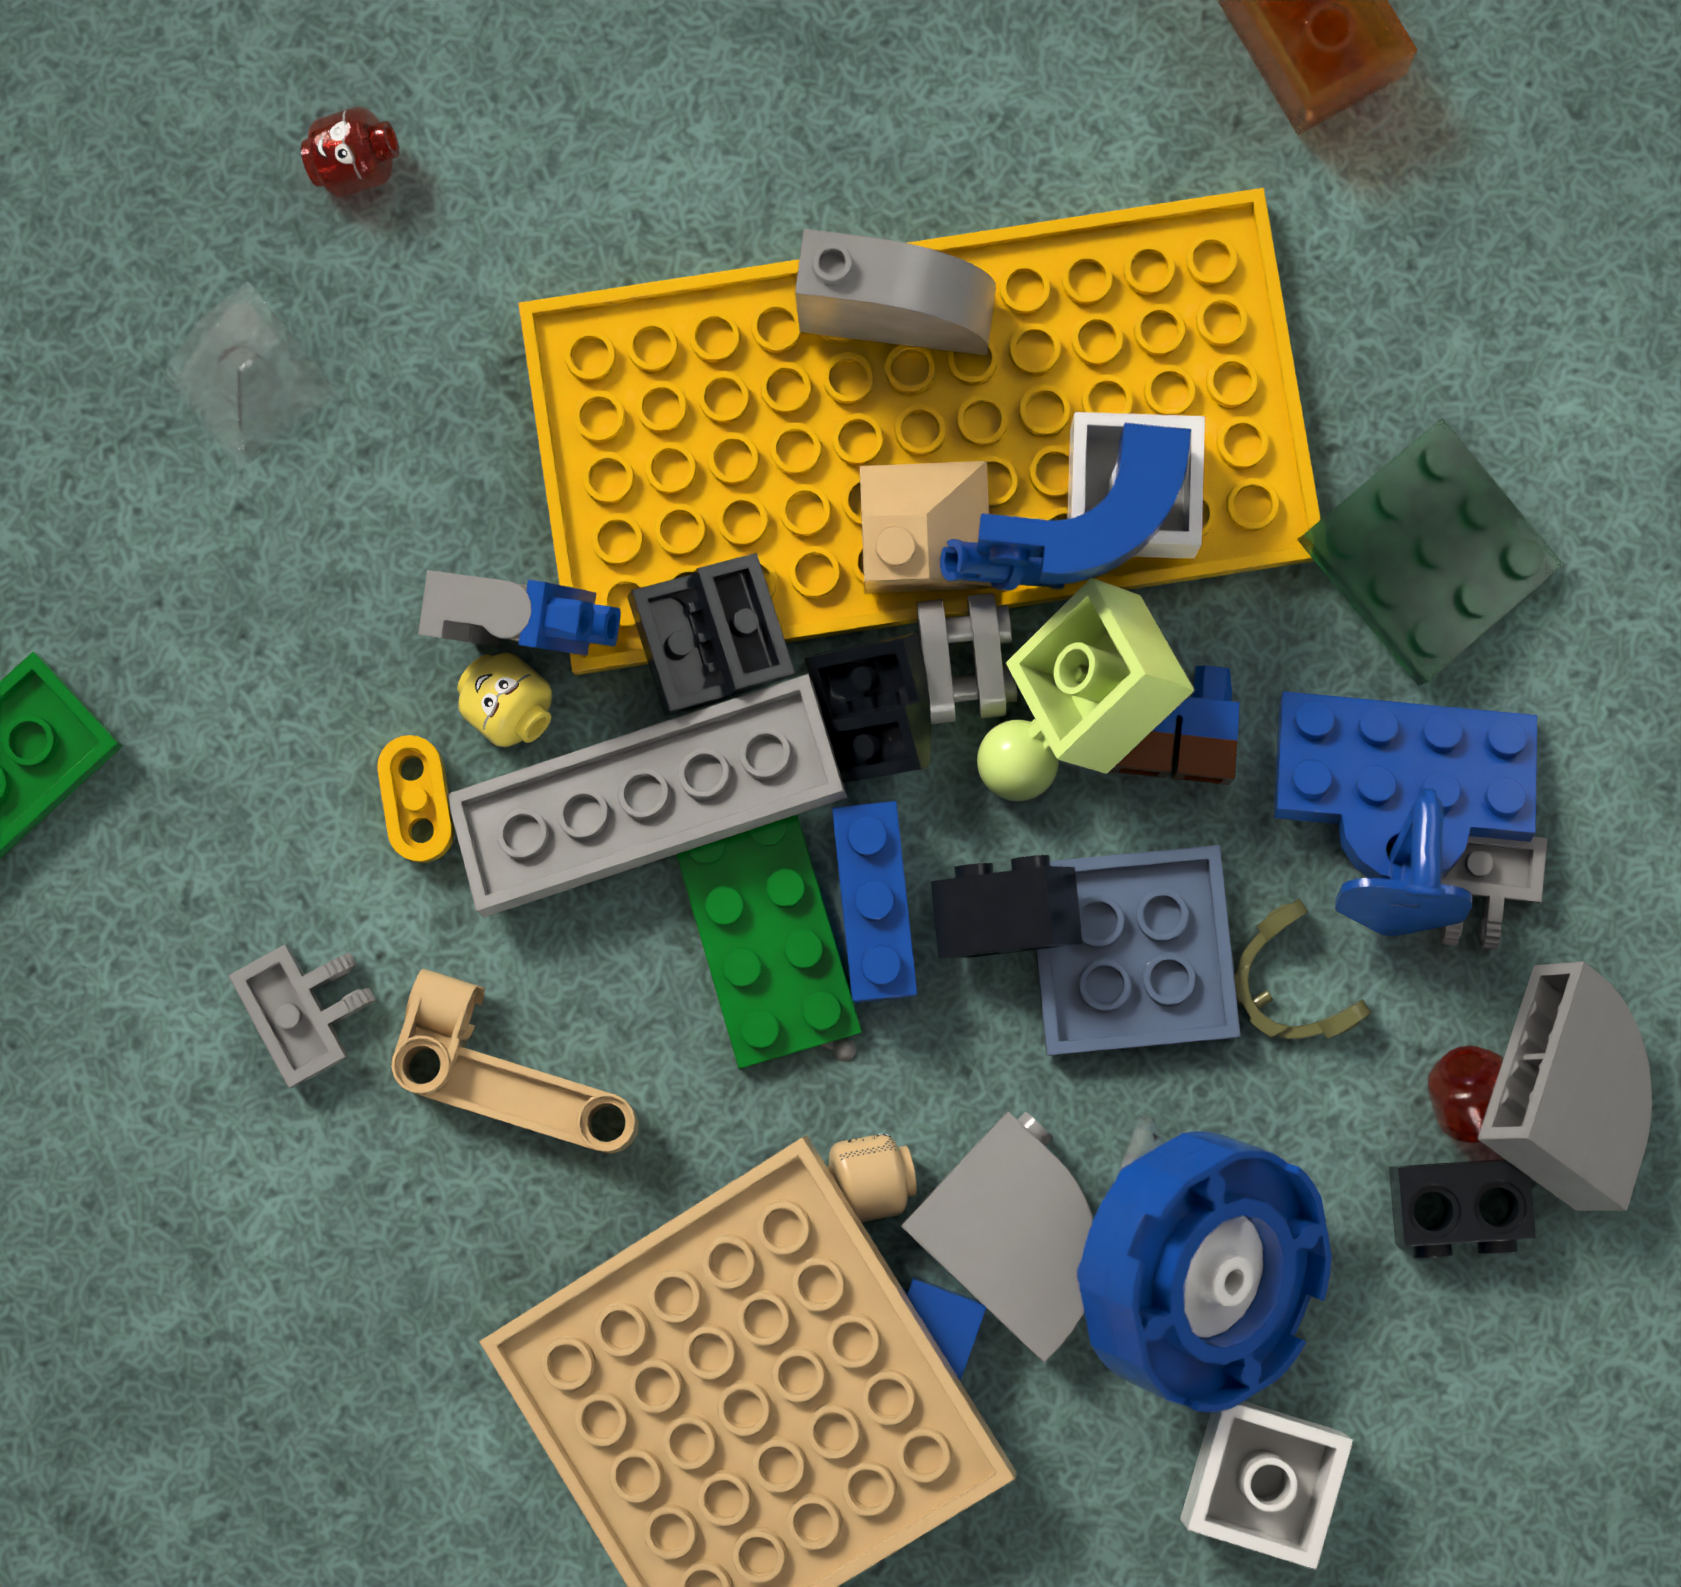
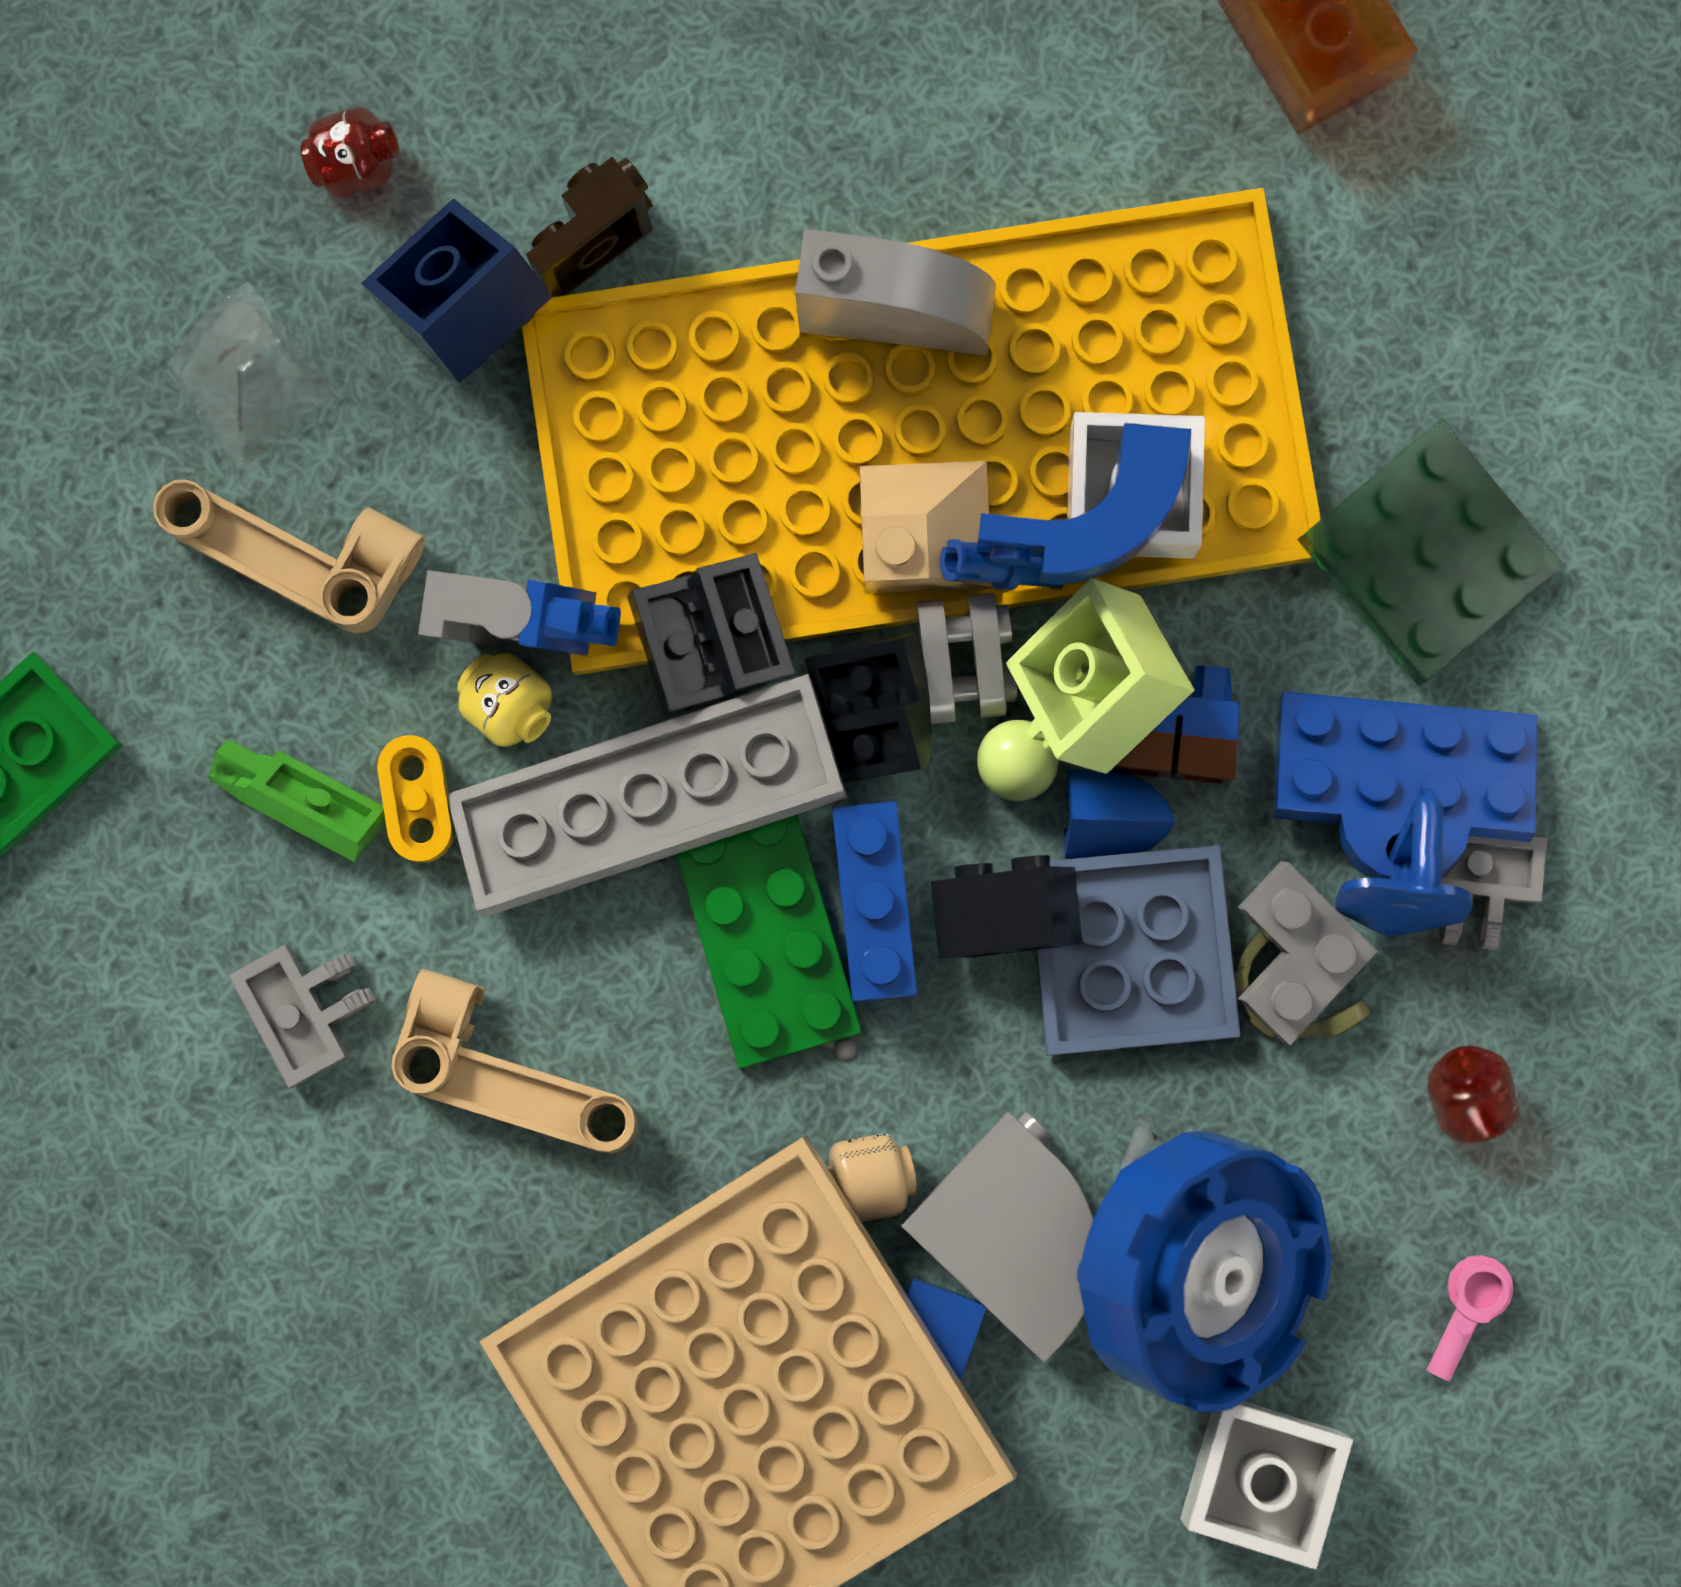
black brick [1389,1159,1536,1258] -> none
light grey brick [1478,961,1652,1211] -> none
none -> tan piece [153,479,426,634]
none -> bright green hinge [208,739,385,862]
none -> dark blue brick [361,198,552,383]
none -> dark brown plate [526,157,653,297]
none -> blue brick [1064,769,1175,859]
none -> light grey plate [1237,861,1377,1046]
none -> bright pink plate [1426,1255,1514,1382]

